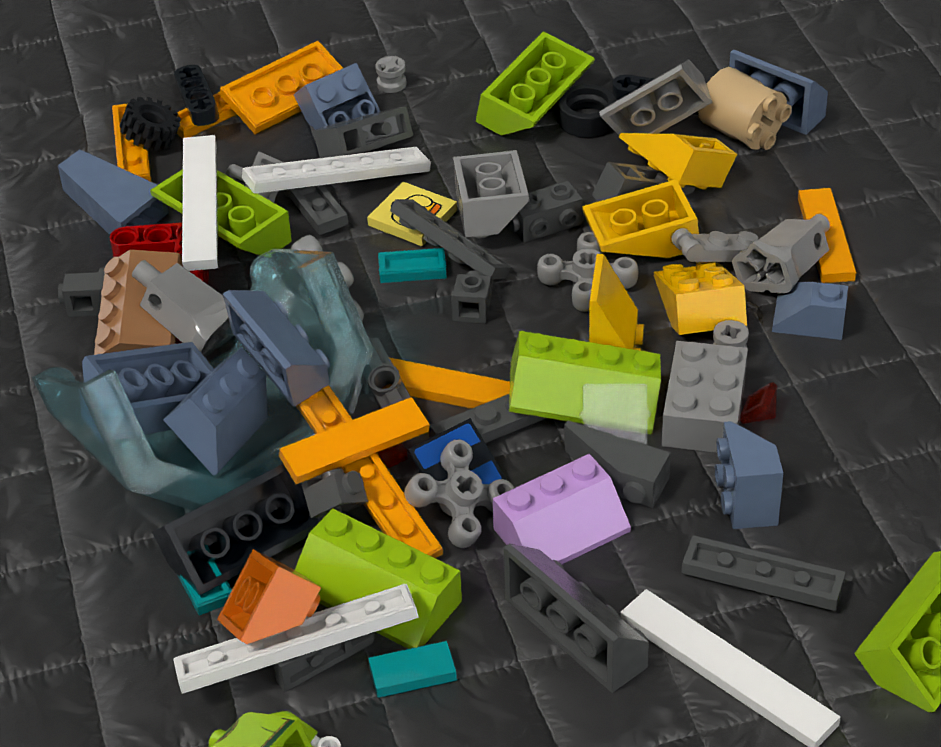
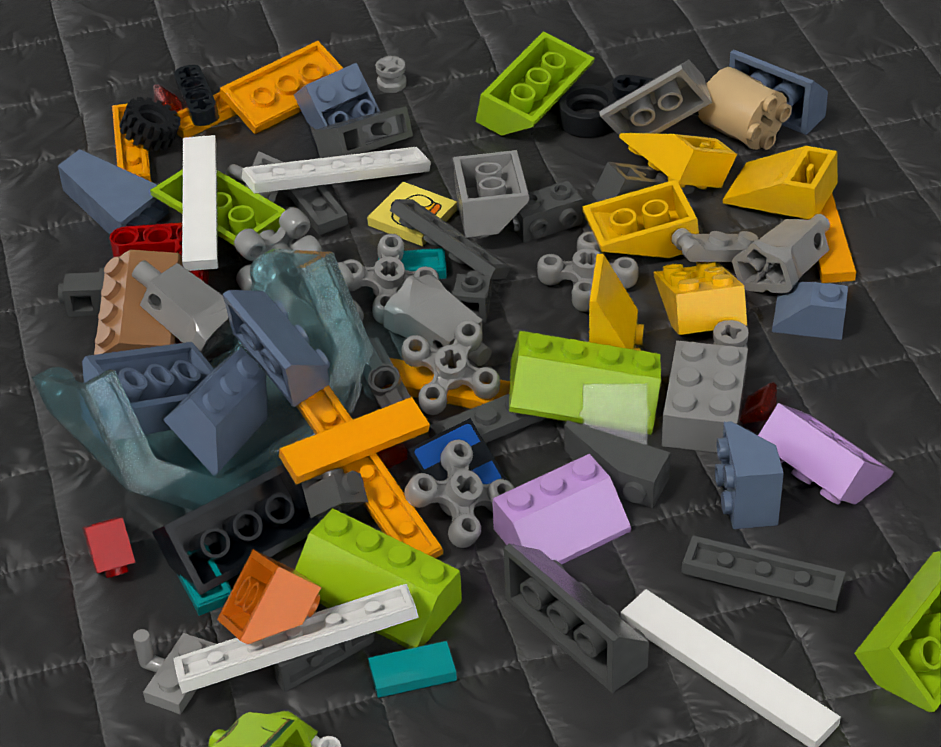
none -> red slope [82,517,135,578]
none -> light grey plate [133,629,215,714]
none -> clear red slope [153,84,184,112]
none -> light grey gear [234,207,310,291]
none -> light grey gear [343,234,439,324]
none -> light grey piece [383,274,492,367]
none -> light grey gear [402,320,500,415]
none -> yellow slope [723,146,838,220]
none -> lavender slope [758,403,894,505]

